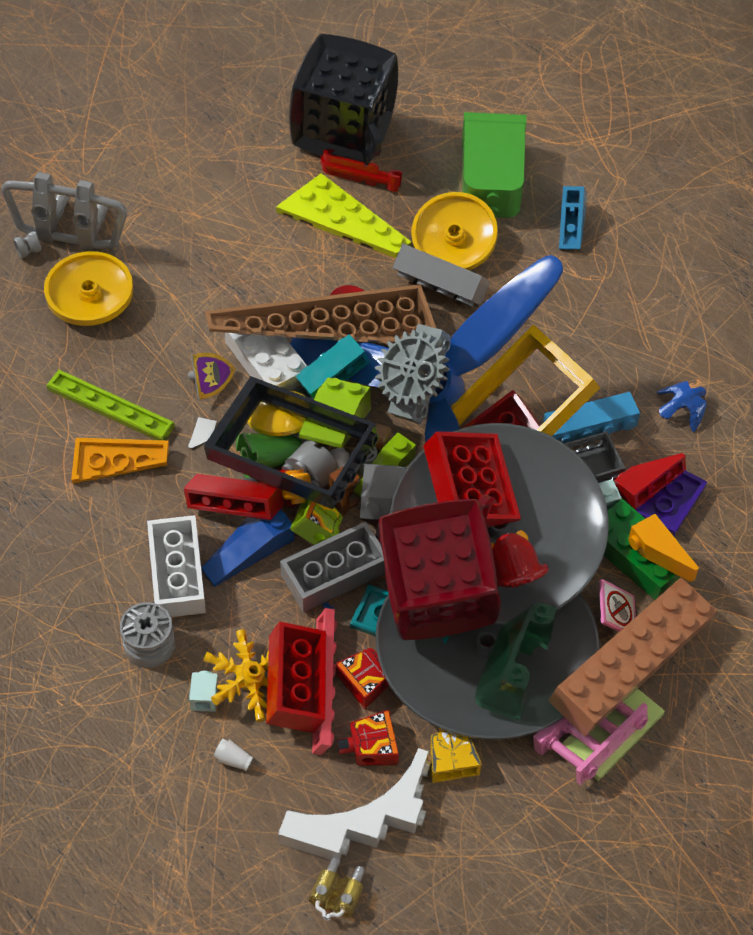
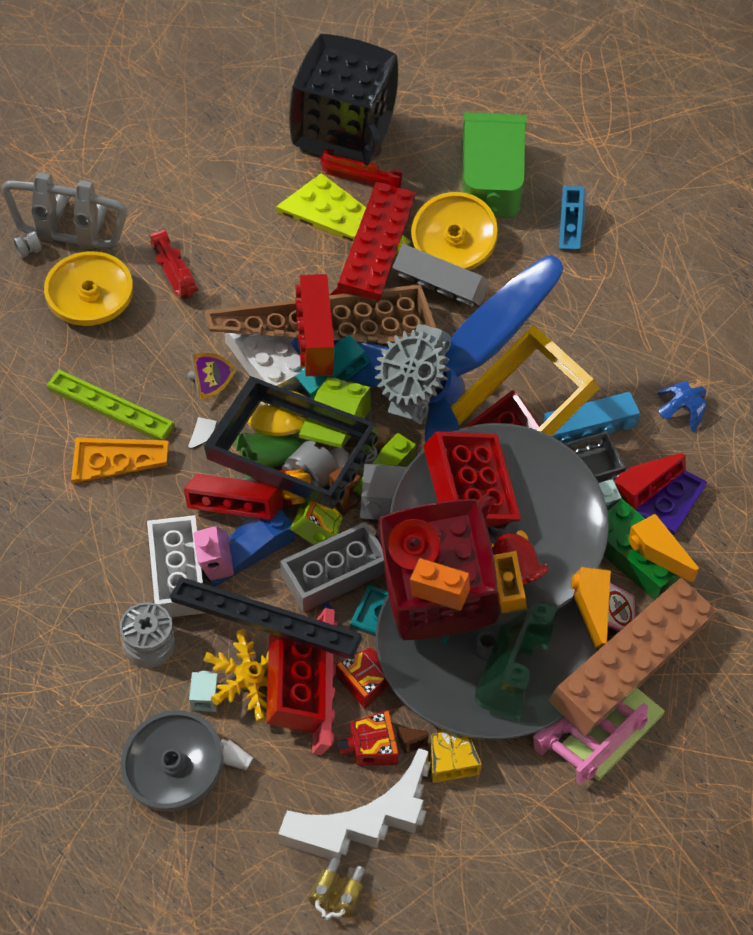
none -> dark grey dish [121,710,224,812]
none -> red piece [149,229,198,298]
none -> black plate [170,577,362,660]
none -> bright pink torso [193,526,234,581]
none -> red brick [295,274,334,377]
none -> red plate [337,182,416,301]
none -> red dish [388,519,440,570]
none -> reddish brown slope [397,727,429,753]
none -> orange brick [410,558,470,611]
none -> light orange brick [493,551,527,613]
none -> light orange slope [571,567,611,649]

